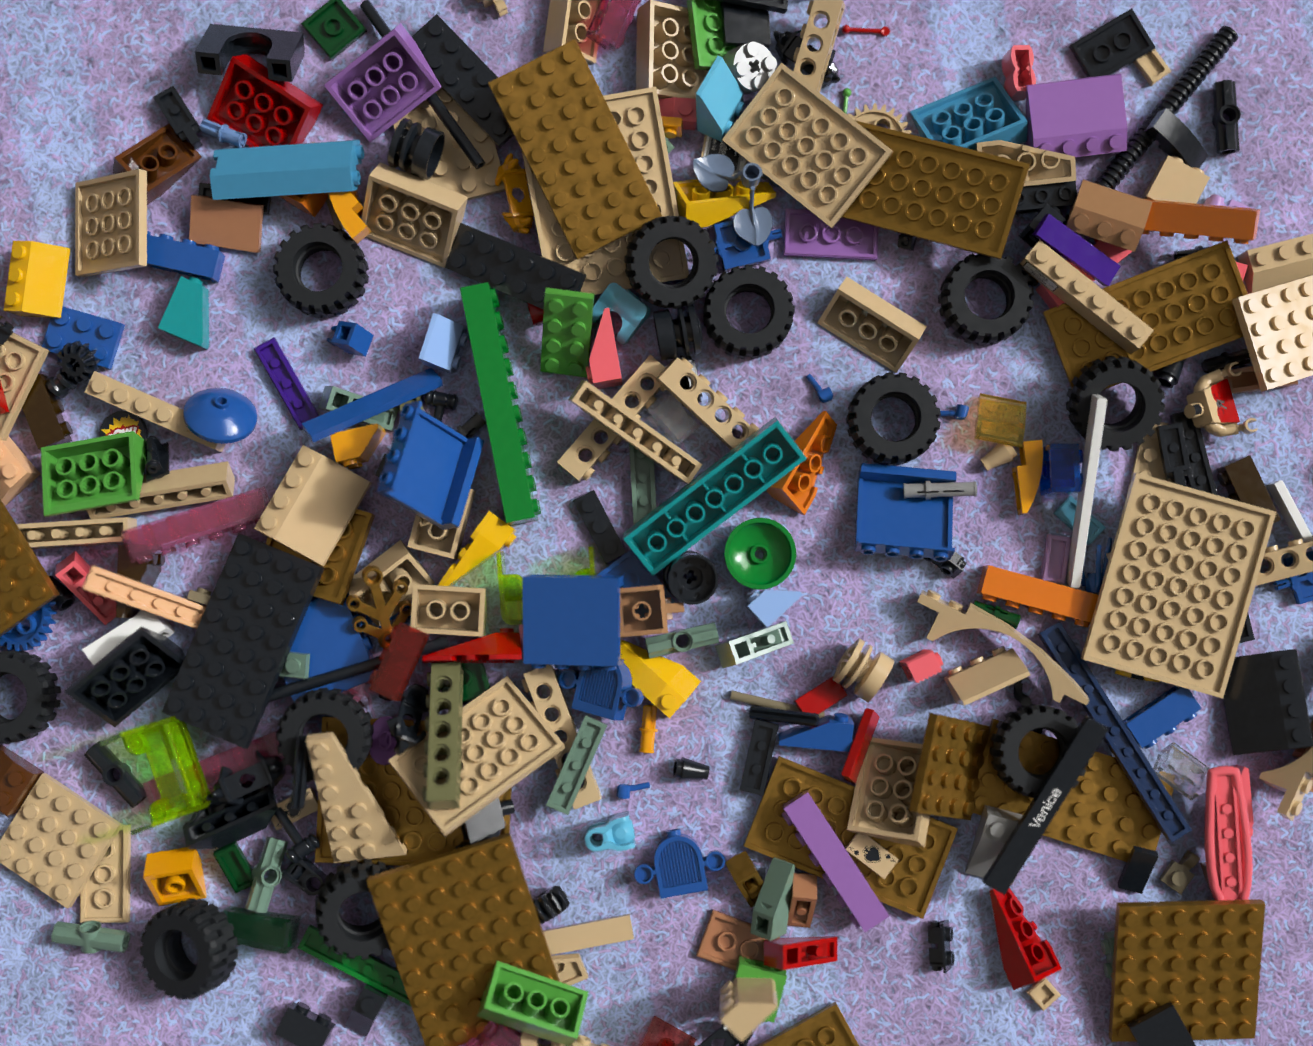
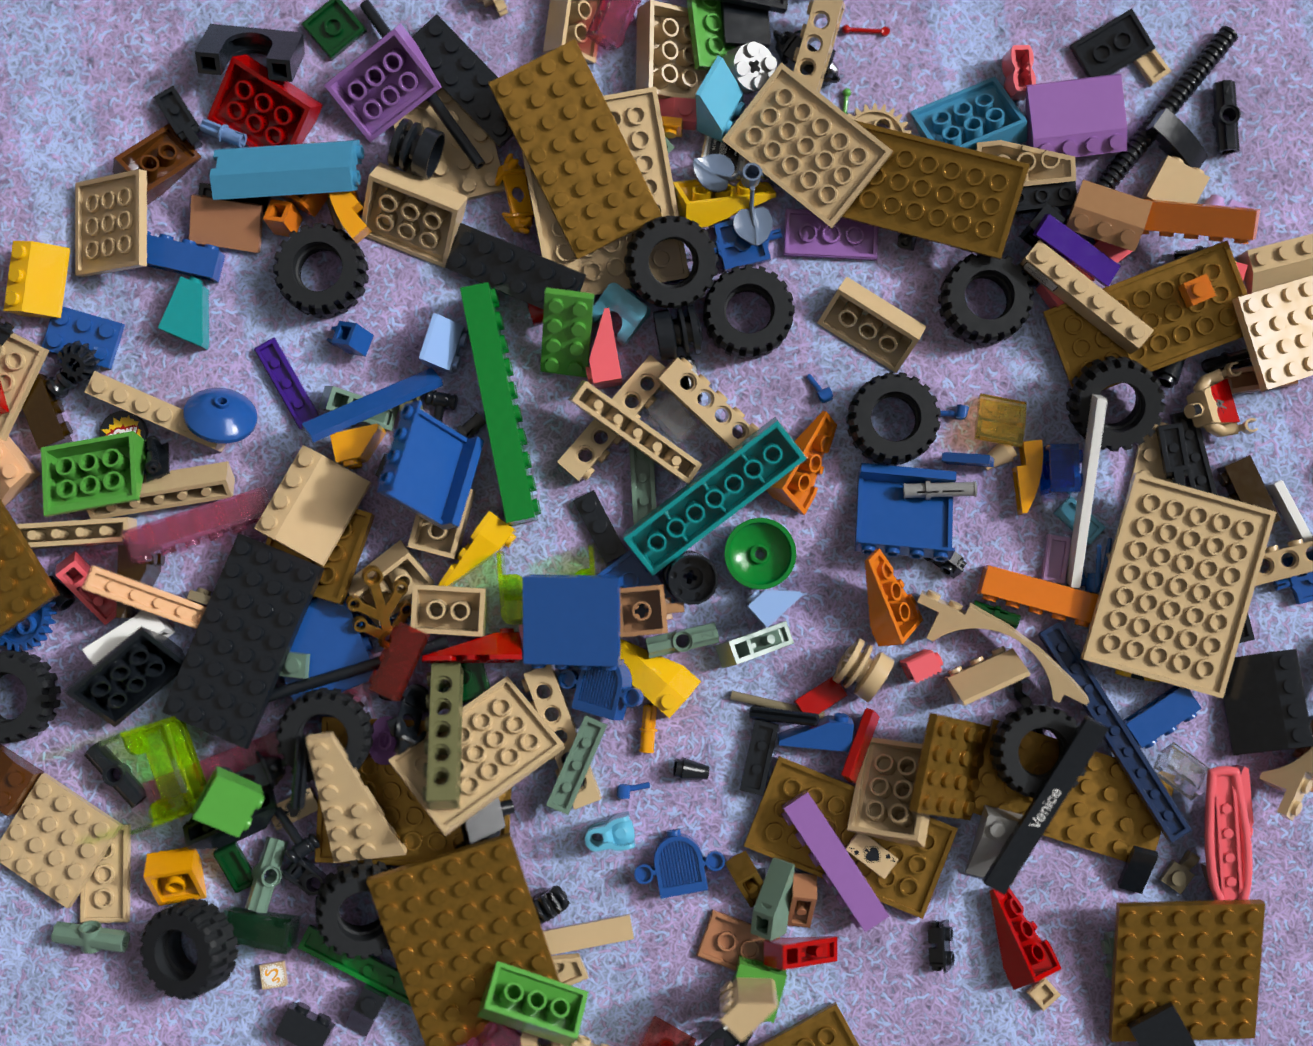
none -> bright green piece [193,766,264,838]
none -> tile [259,960,288,990]
none -> orange brick [263,199,303,237]
none -> orange wedge [865,549,923,647]
none -> blue tile [942,452,994,467]
none -> orange brick [1178,273,1216,308]

